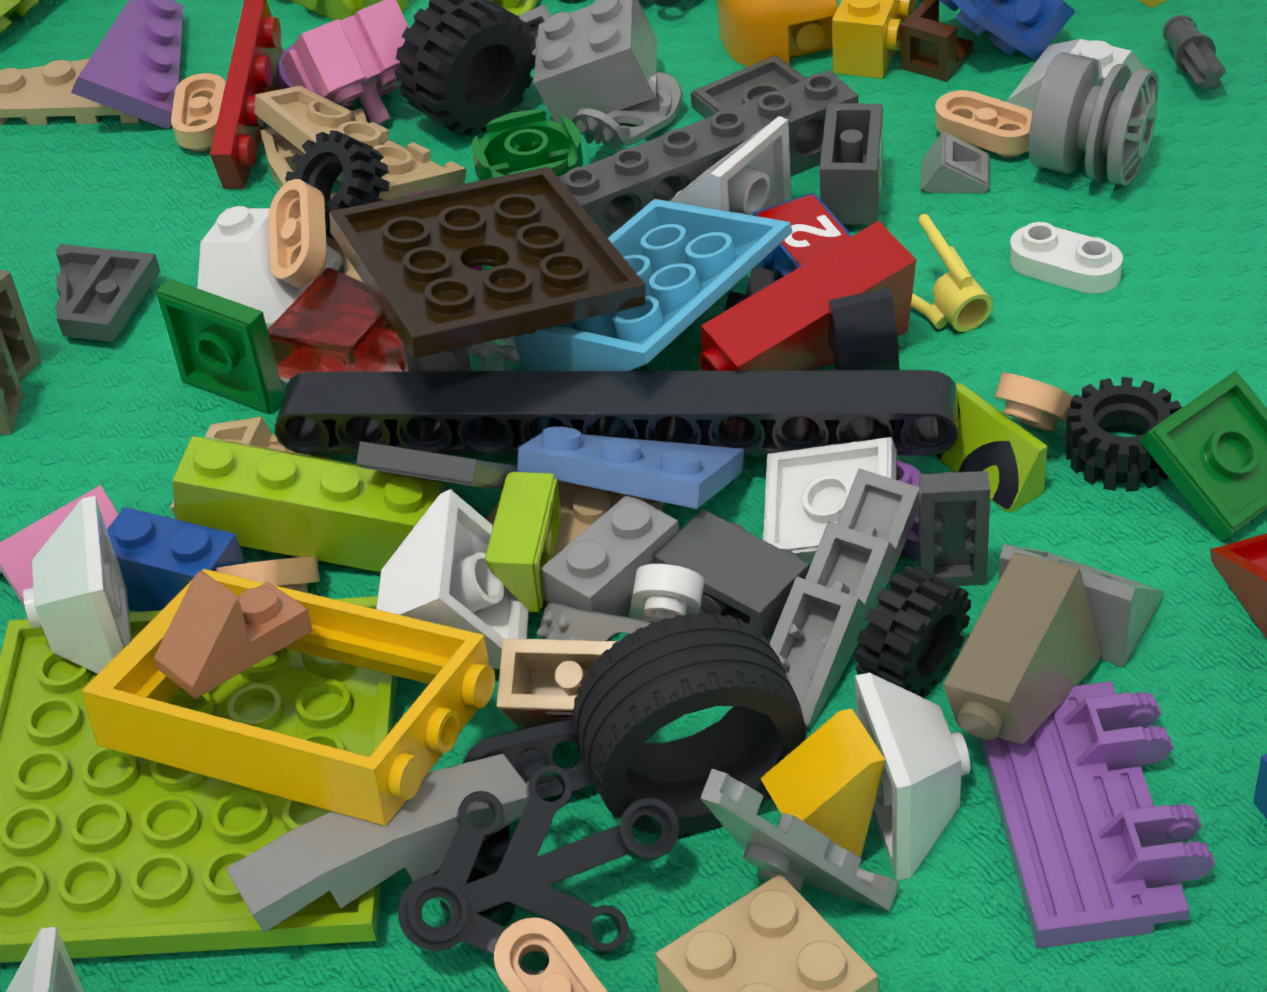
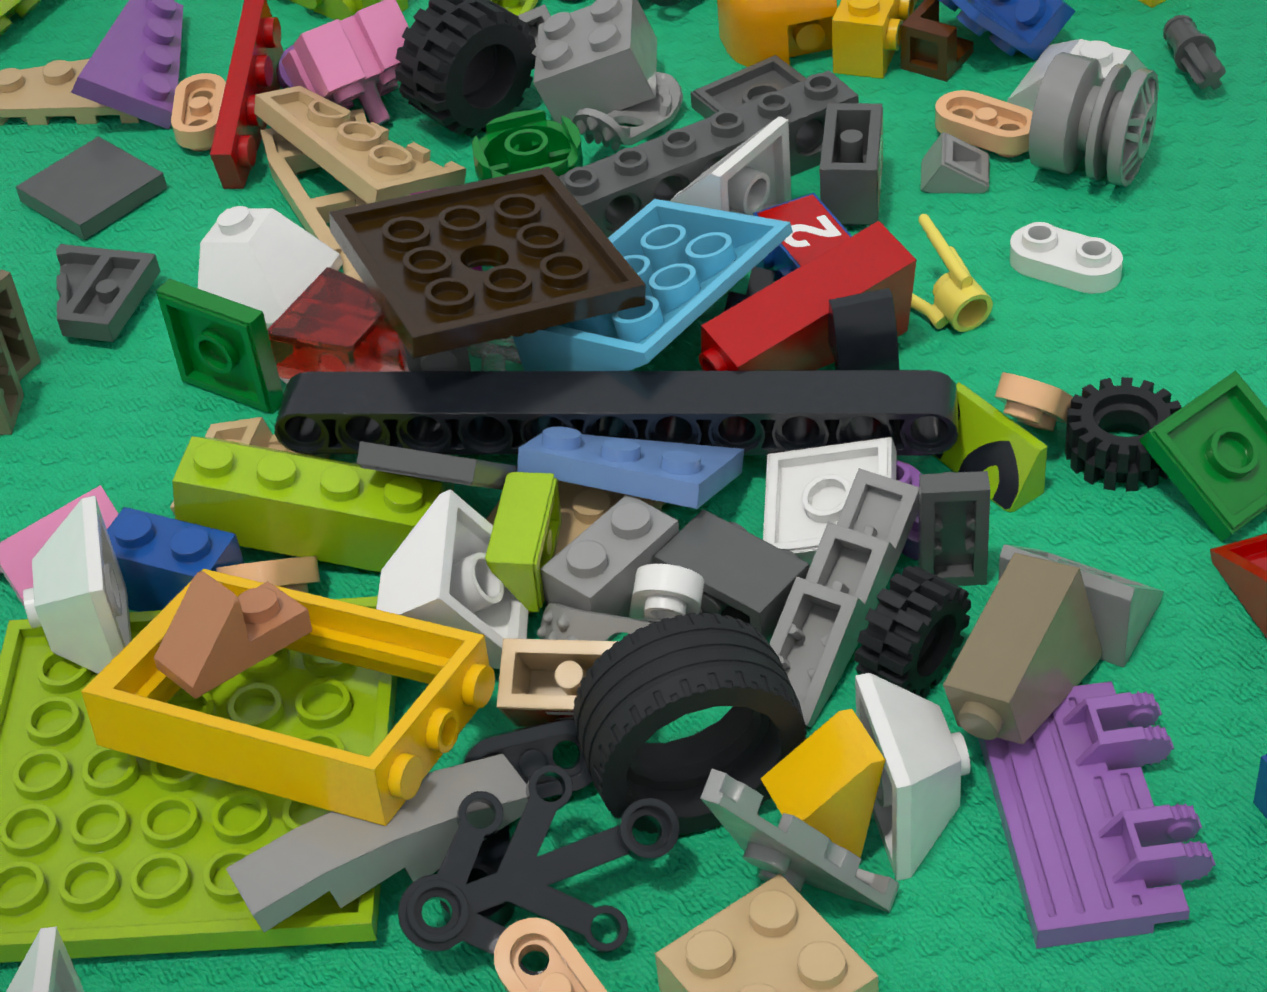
light nougat plate [269,179,327,288] -> none
black tyre [285,130,390,239] -> none
none -> dark grey tile [16,136,167,240]

